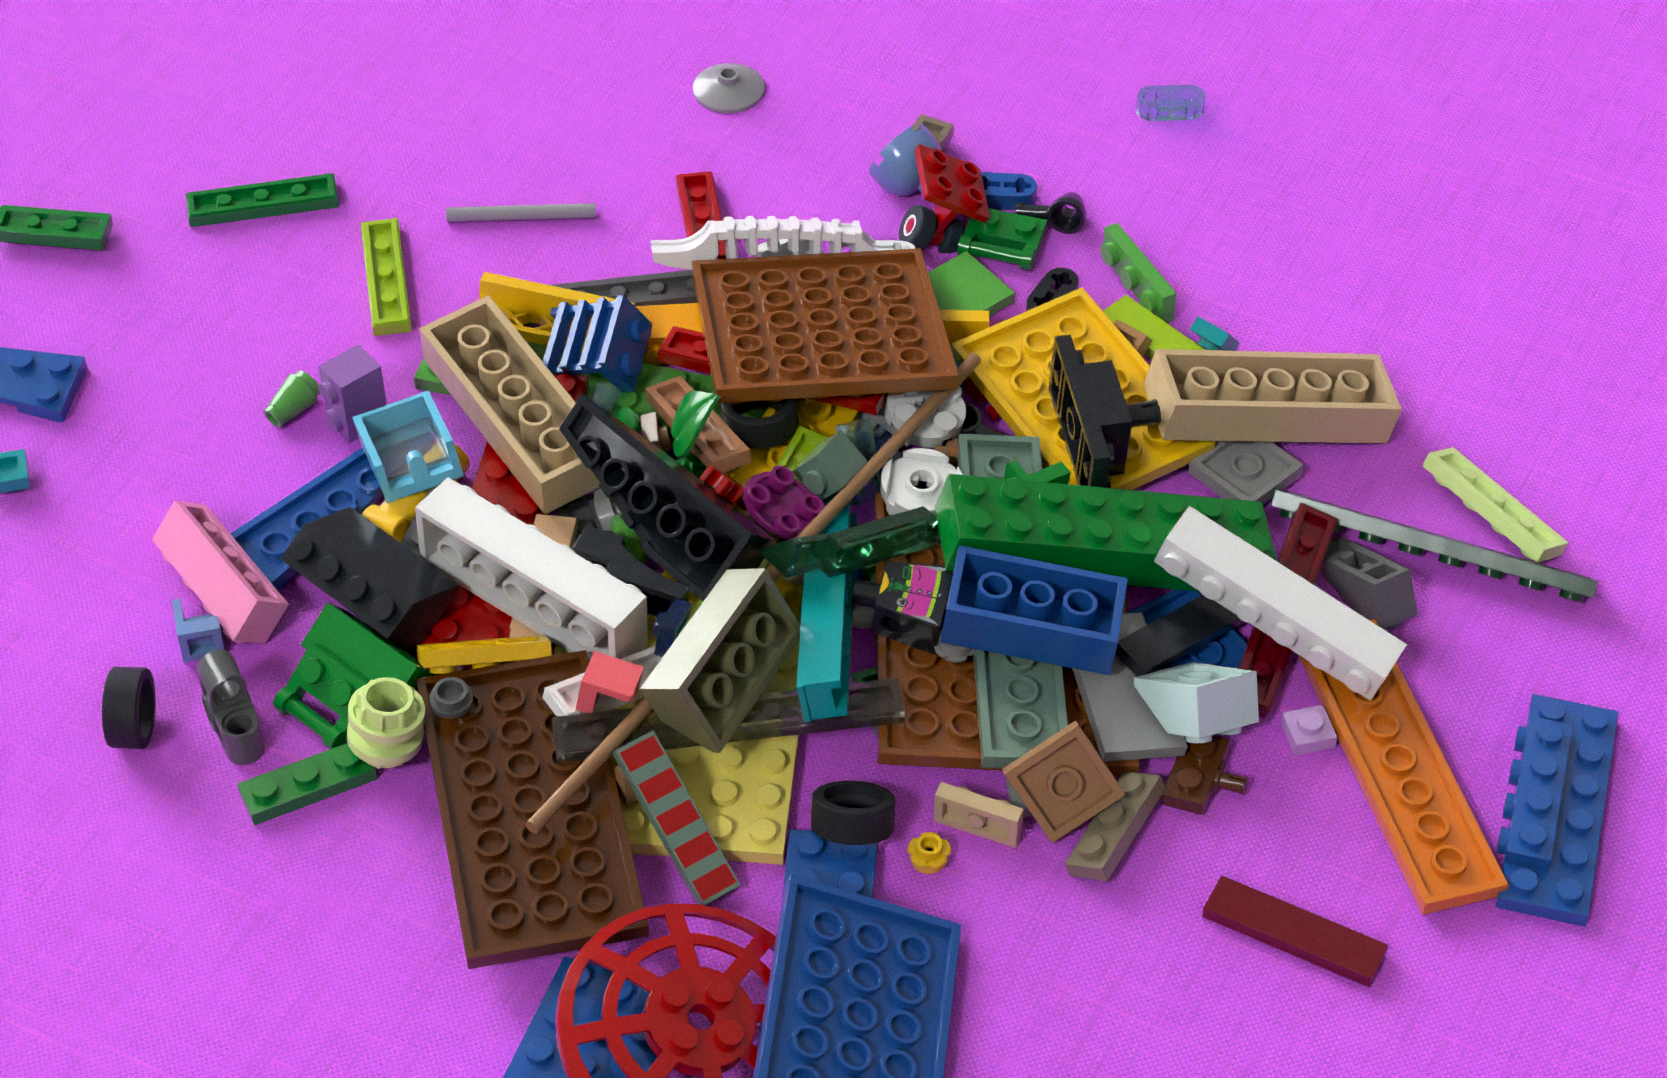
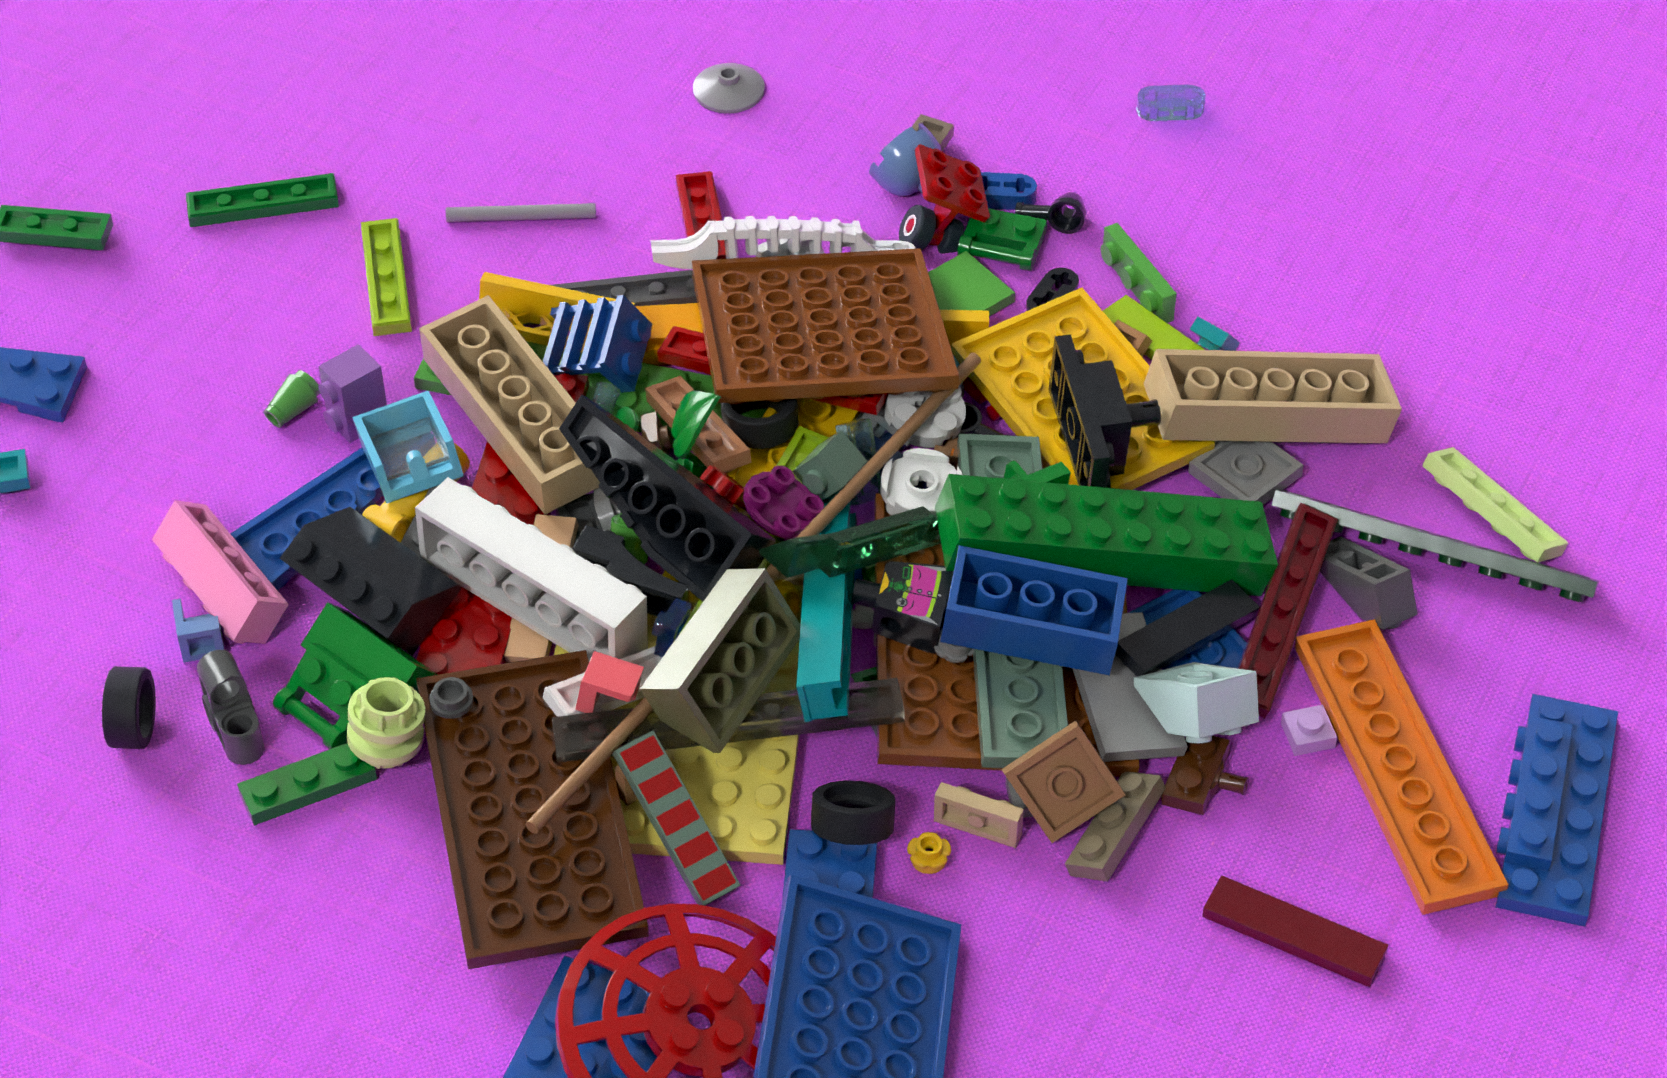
yellow plate [417,635,552,674] -> none
white brick [1153,506,1407,701] -> none

